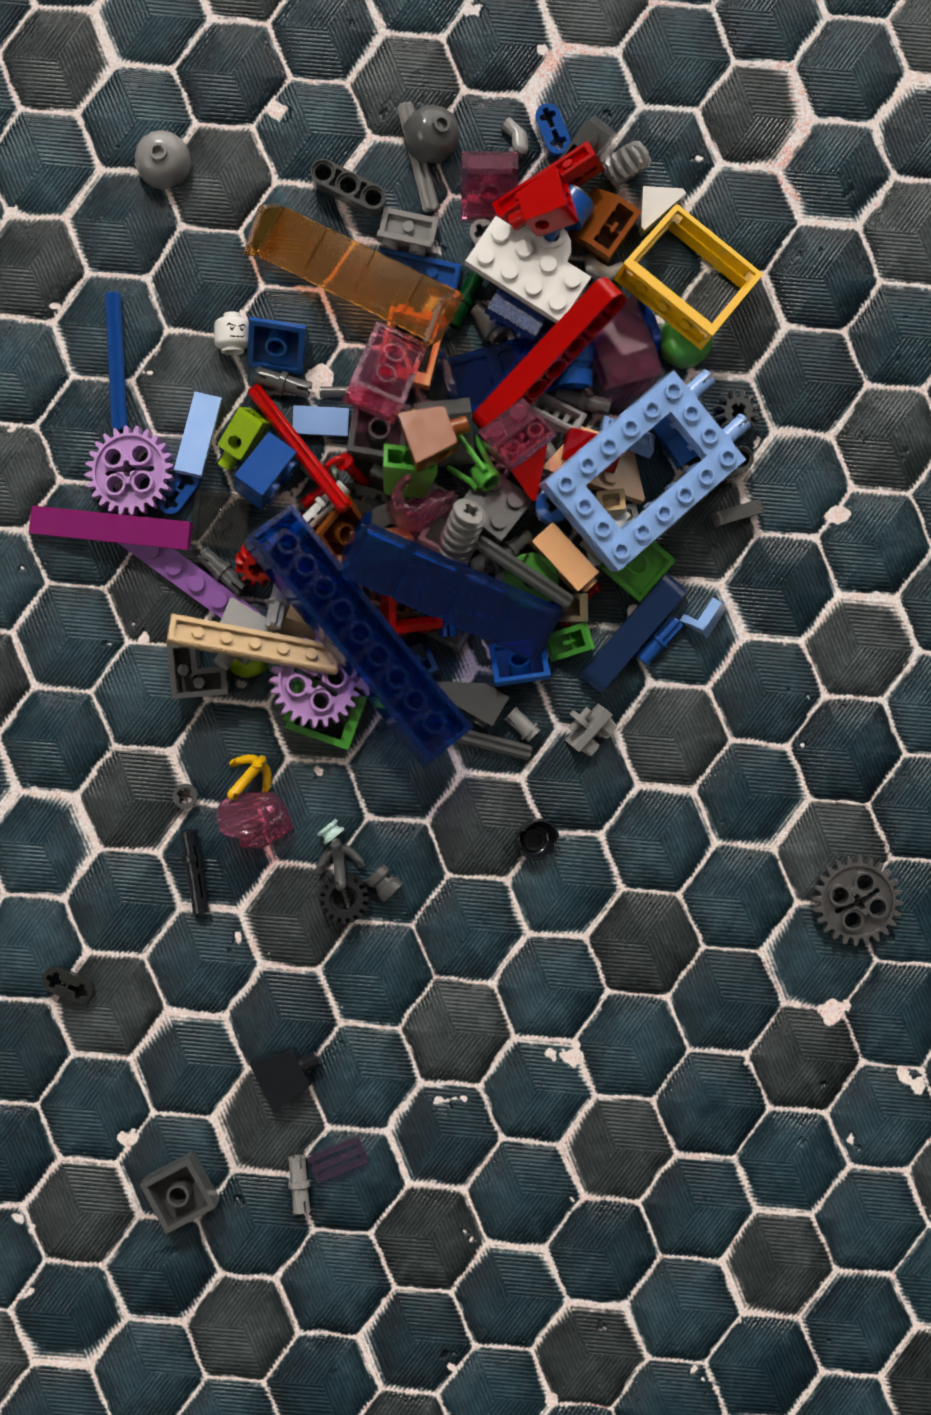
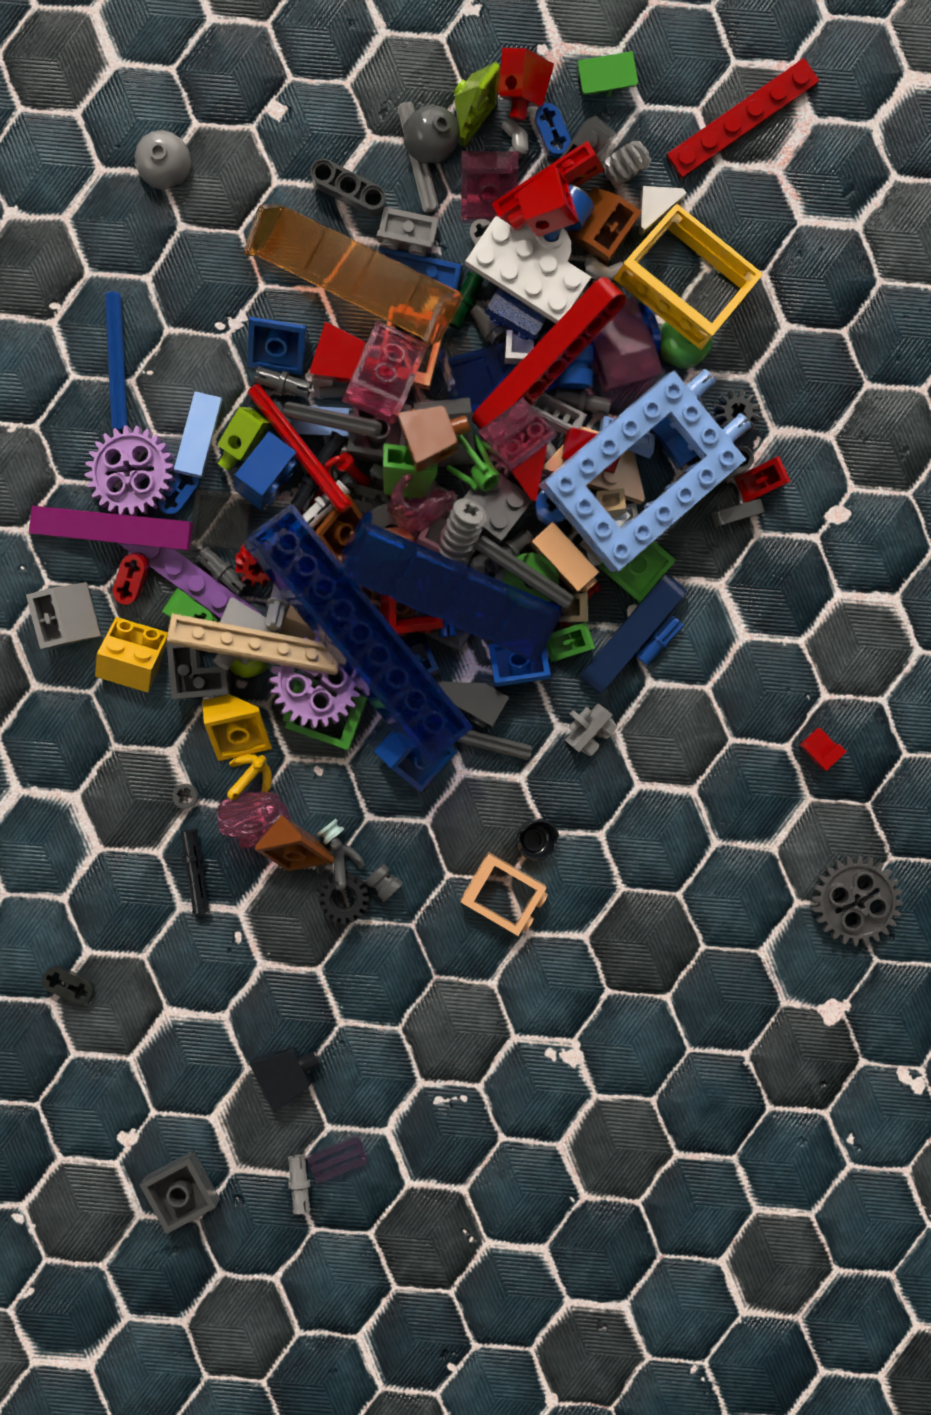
white head [214,312,249,355] -> none
light grey pin [504,707,540,742] -> none
light blue tile [680,598,726,638] -> none
none -> light grey slope [26,582,101,650]
none -> yellow slope [95,617,168,693]
none -> red beam [113,552,149,605]
none -> bright green piece [162,588,218,622]
none -> yellow slope [202,694,272,761]
none -> dark orange slope [255,815,334,871]
none -> dark grey axle [283,402,382,438]
none -> black pin [290,431,348,512]
none -> red torso [309,322,378,384]
none -> blue slope [374,723,458,792]
none -> lime wedge [454,62,500,148]
none -> light nougat window [460,852,548,936]
none -> red torso [499,48,554,121]
none -> white panel [504,330,534,364]
none -> bright green panel [576,51,638,97]
none -> red plate [666,58,820,179]
none -> red slope [734,456,791,503]
none -> red panel [798,728,846,771]

